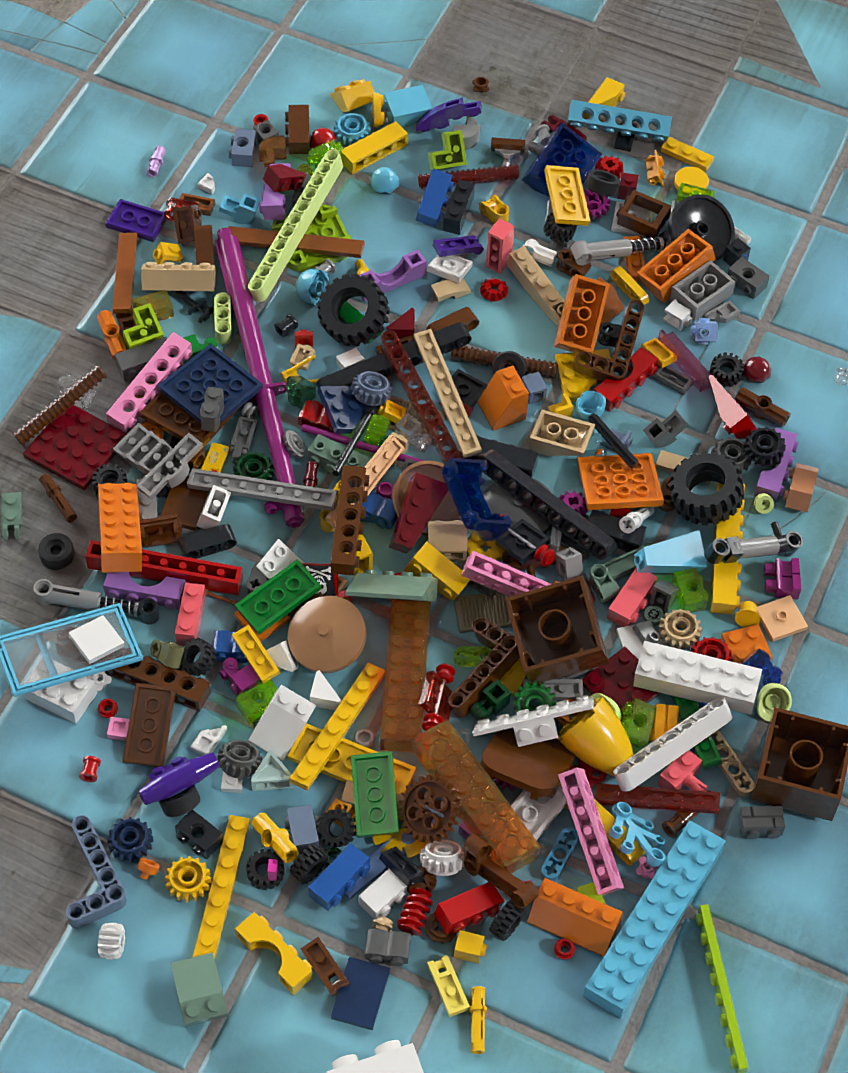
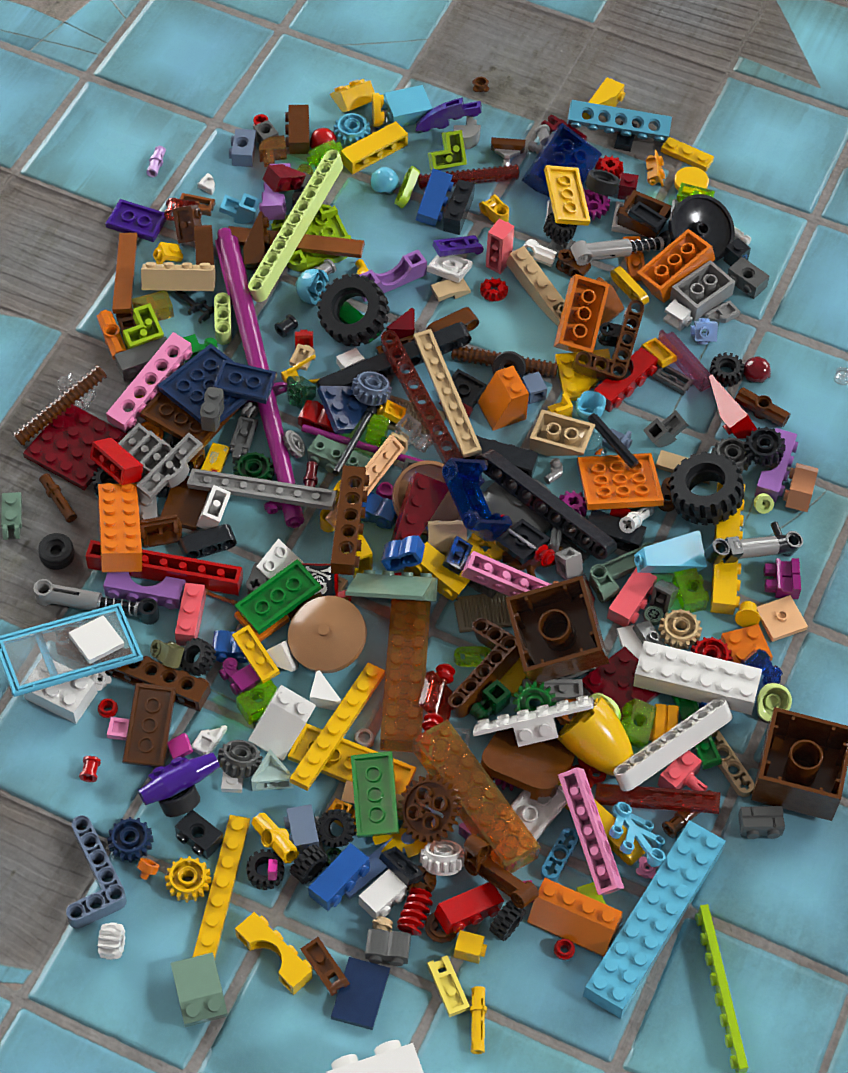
none -> red brick [90,438,143,485]
none -> dark pink tile [168,733,193,759]
none -> dark blue tile [213,360,277,404]
none -> reddish brown slope [243,211,270,270]
none -> blue brick [381,535,425,571]
none -> lime beam [394,166,420,208]
none -> black plate [442,536,473,575]
none -> light grey arm [544,458,563,484]
none -> black tile [628,201,667,233]

